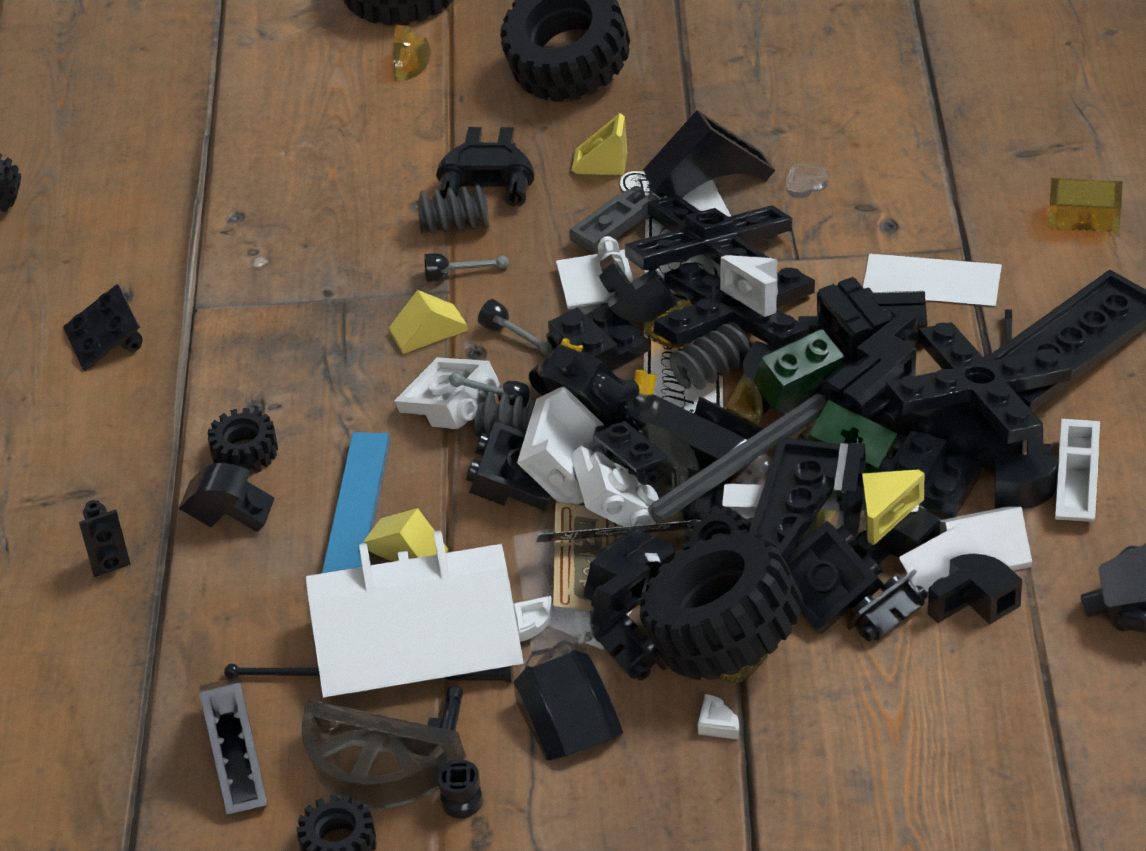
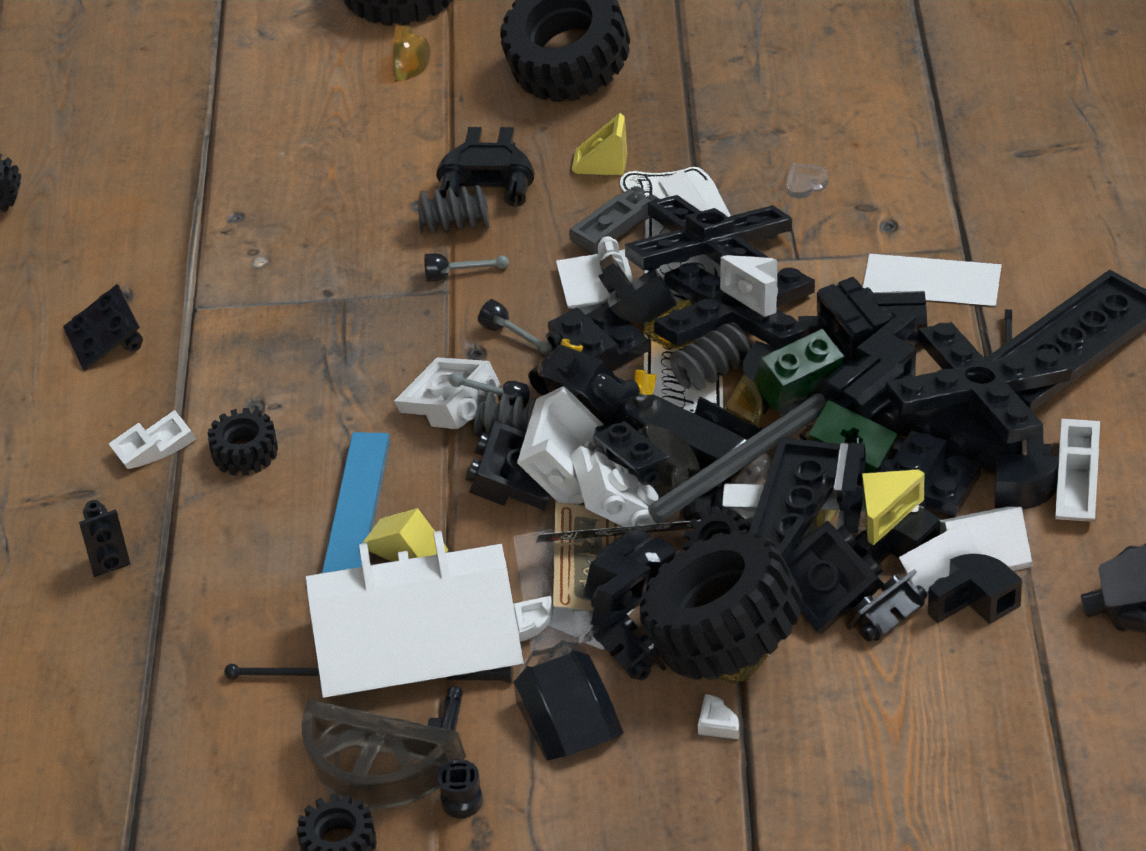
black brick [179,463,275,532] -> none
black arch [199,676,268,815] -> none
light yellow slope [389,290,468,354] -> none
black arch [643,110,775,198] -> none
clear yellow brick [1048,178,1123,233] -> none
none -> white slope [108,410,196,469]

